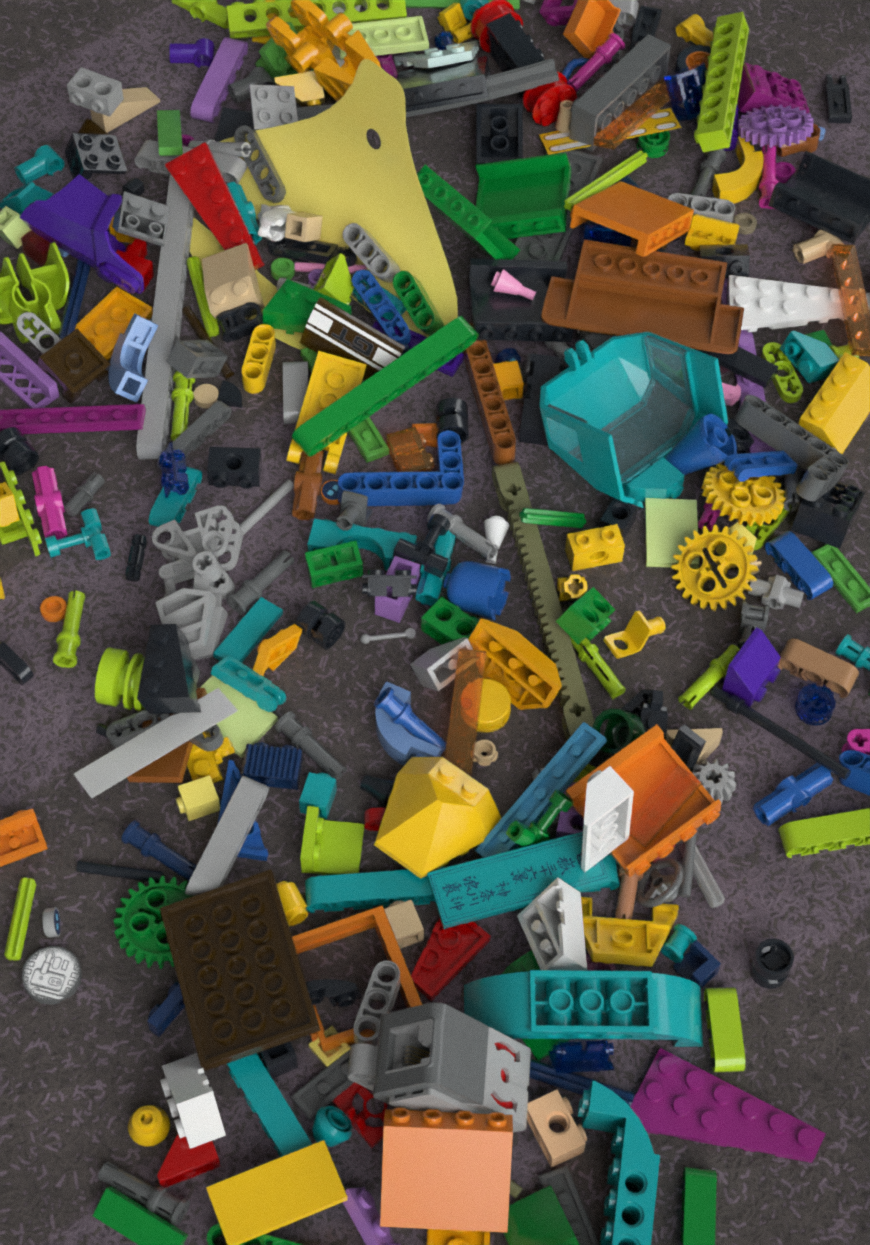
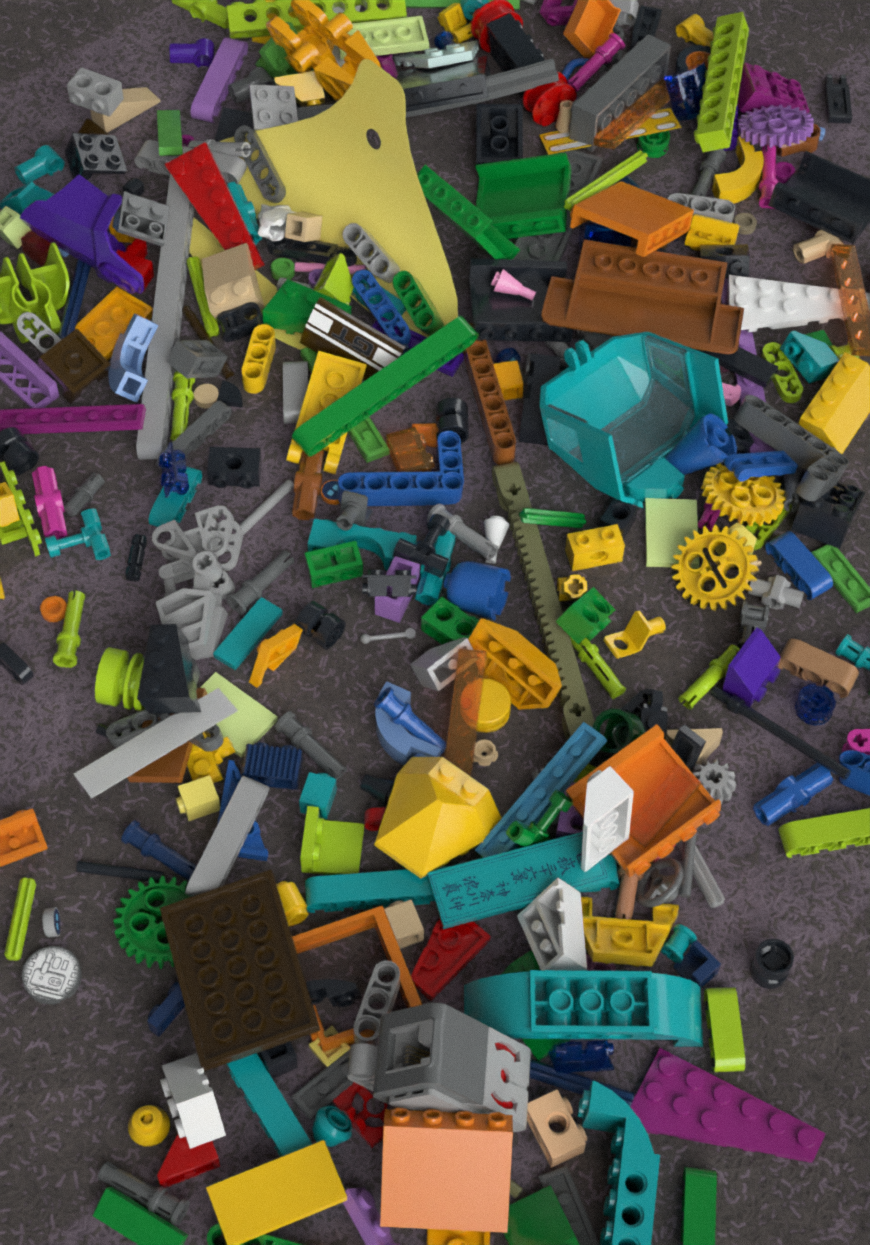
teal hinge [210,655,287,713] -> none

